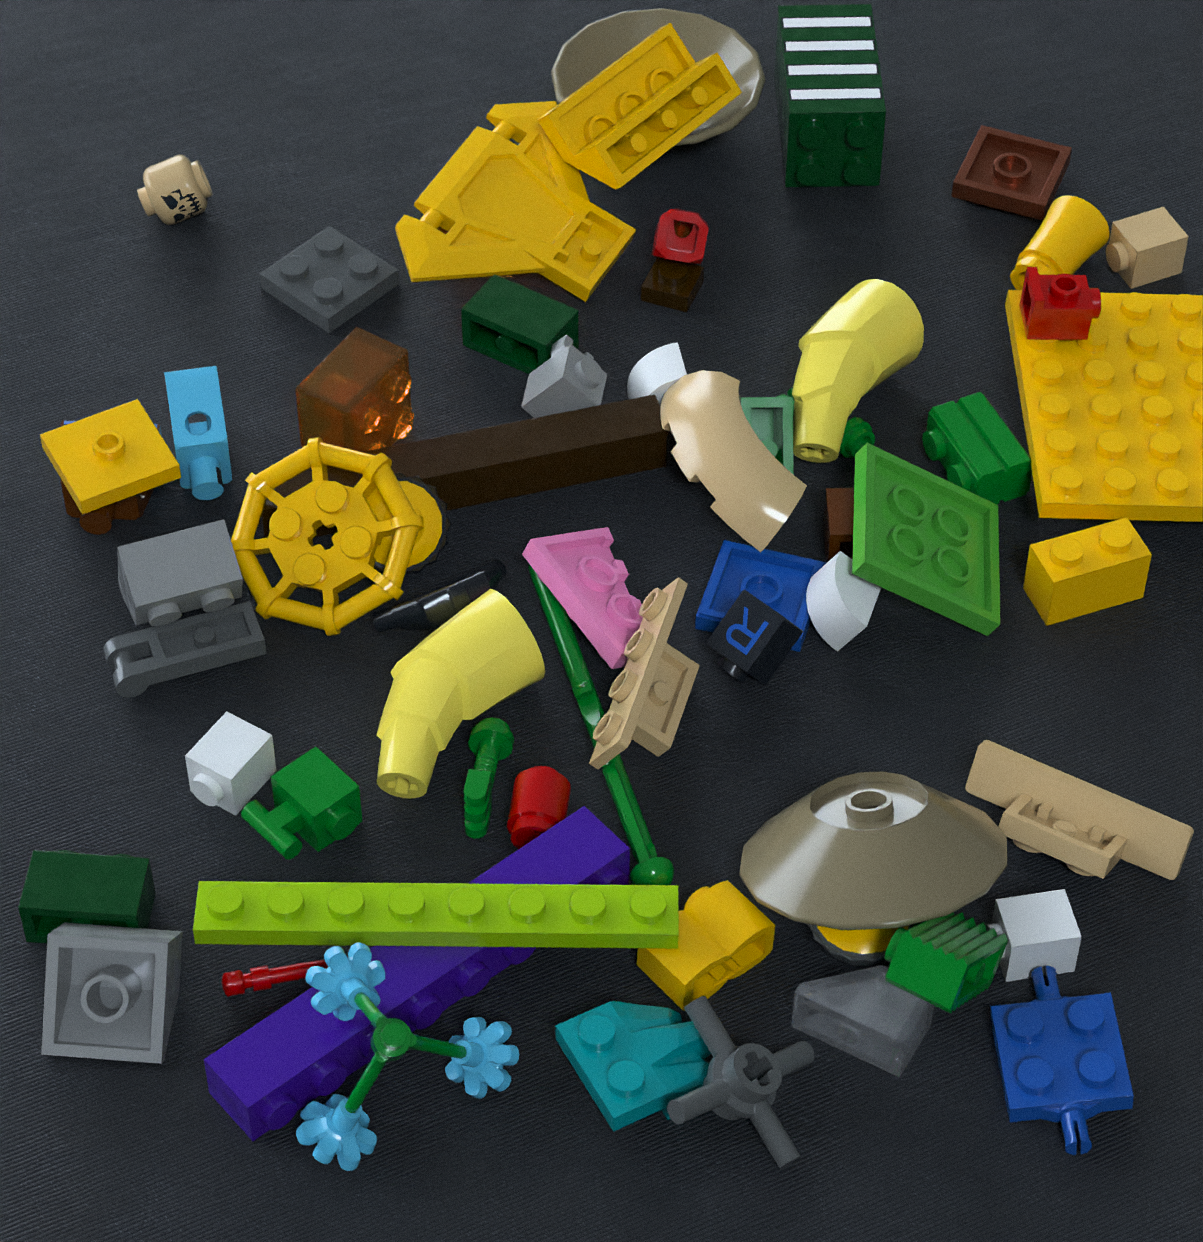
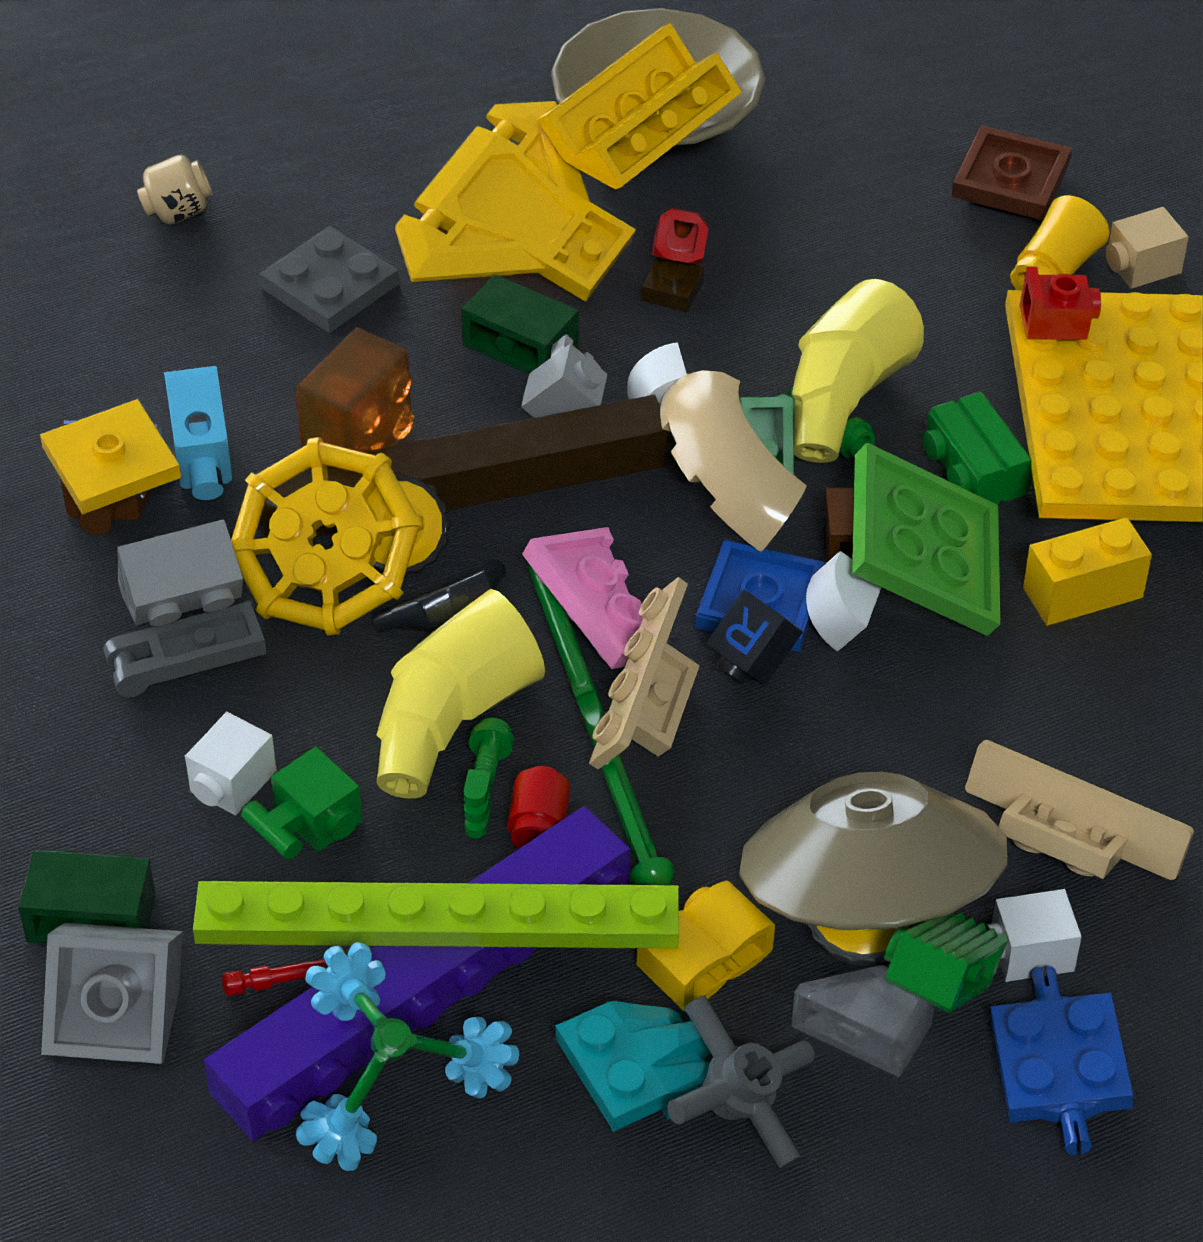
dark green brick [774,4,886,187] -> none

